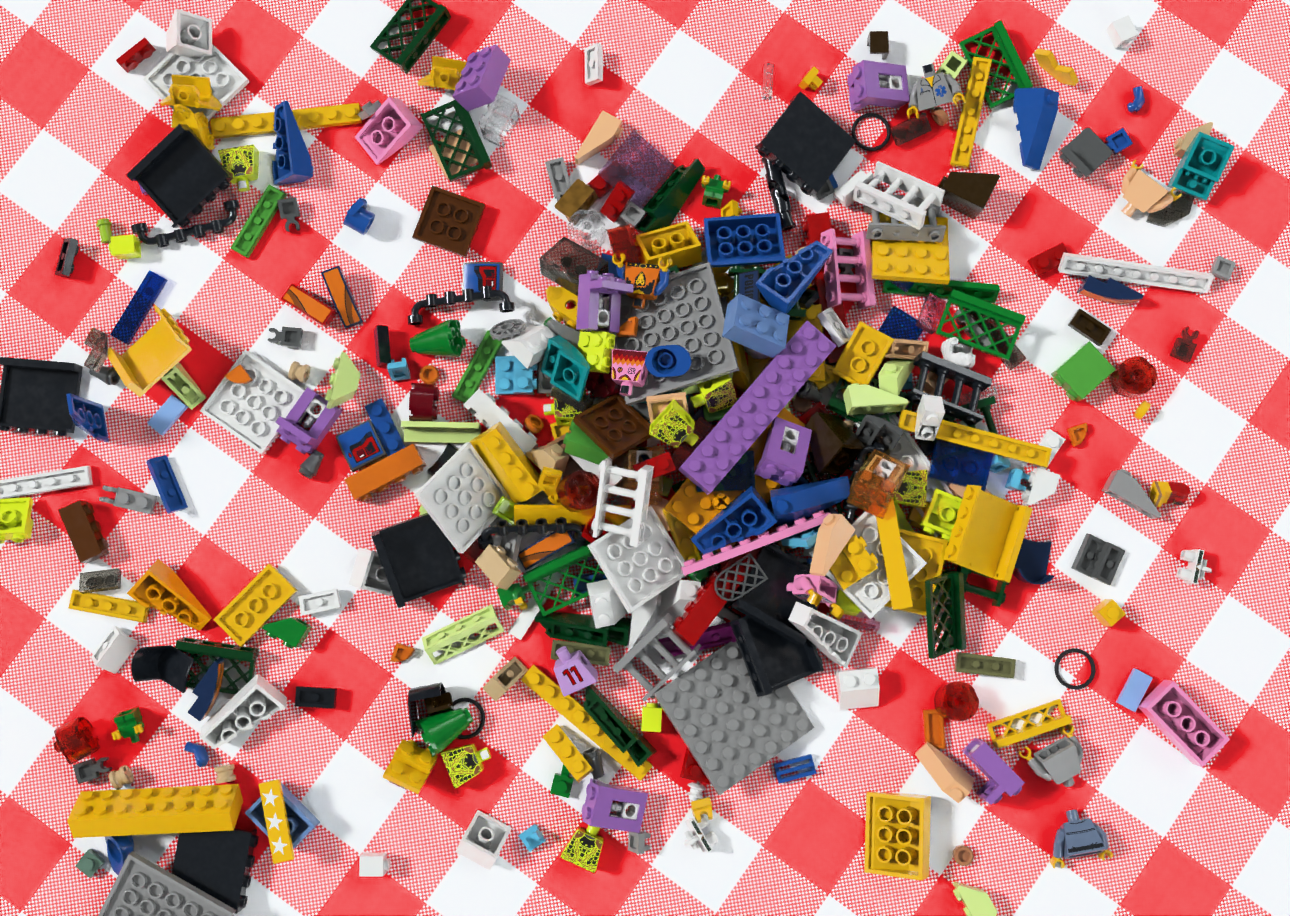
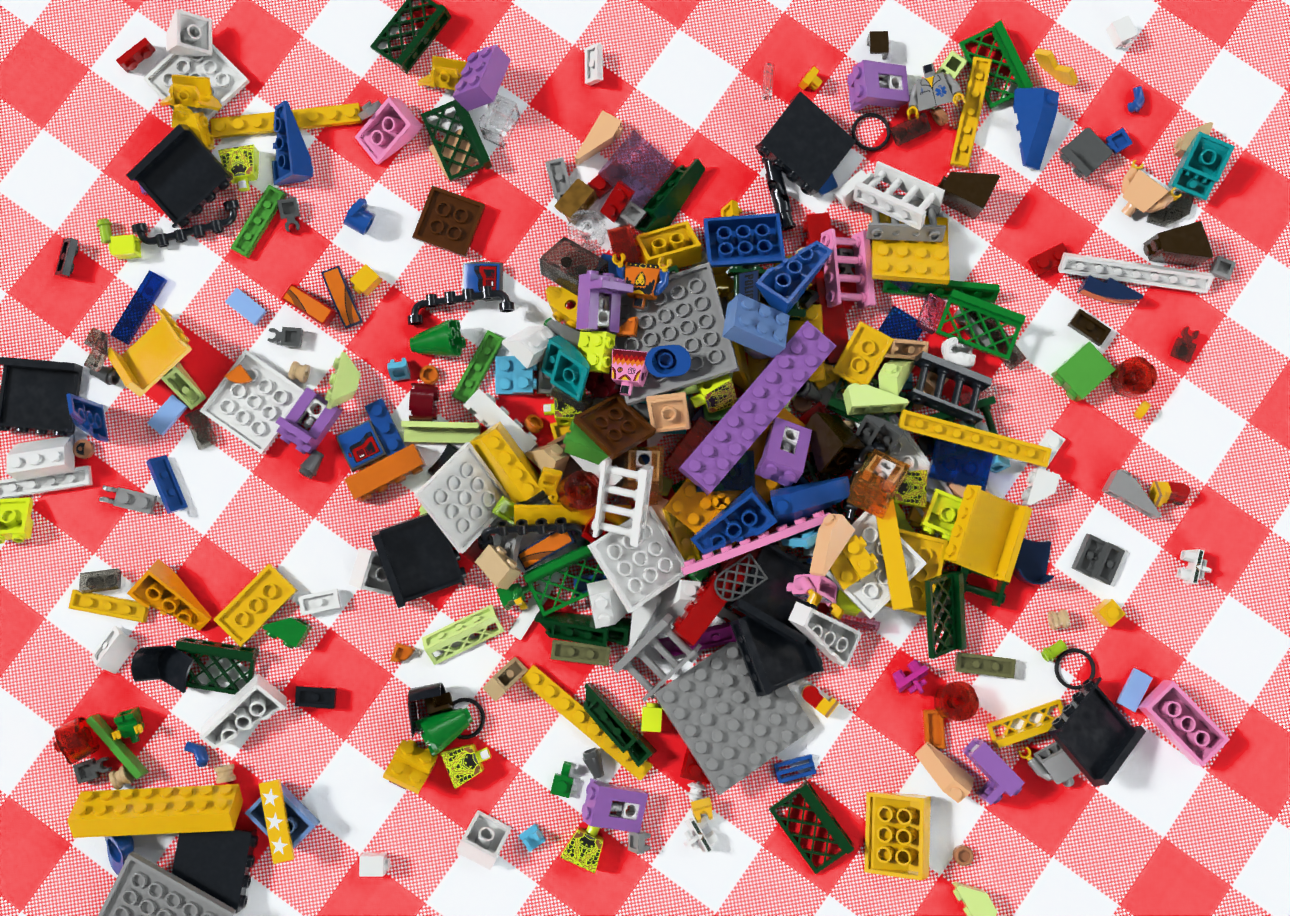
reddish brown brick [58,500,110,563] -> none
sand green plate [75,849,106,878] -> none
dark blue slope [187,657,224,721] -> none
black slope [374,325,391,367] -> none
light grey wheel [490,319,525,341] -> none
yellow plate [542,724,594,783] -> none
lavender torso [554,646,598,697] -> none
red plate [632,452,676,479] -> none
neon yellow torso [649,399,699,448] -> none
green piece [701,174,731,209] -> none
dark grey tile [814,178,835,201] -> none
white plate [817,307,851,347] -> none
white slope [835,667,880,710] -> none
white slope [914,394,945,441] -> none
medium azure tile [1005,468,1030,491] -> none
sand blue torso [1050,809,1113,869] -> none
orange tile [1067,423,1088,447] -> none
none -> white slope [6,435,75,481]
none -> nougat tile [73,439,95,459]
none -> bright green tile [86,714,149,779]
none -> clear smoke plate [184,408,218,451]
none -> light blue tile [225,288,267,326]
none -> yellow brick [350,264,382,297]
none -> dark green fence [769,780,854,874]
none -> leg [801,684,839,718]
none -> dark pink hips [892,659,929,694]
none -> lime pin [1041,639,1068,662]
none -> tan wheel [1048,609,1070,630]
none -> black panel [1048,677,1146,787]
none -> dark brown slope [1143,221,1214,267]

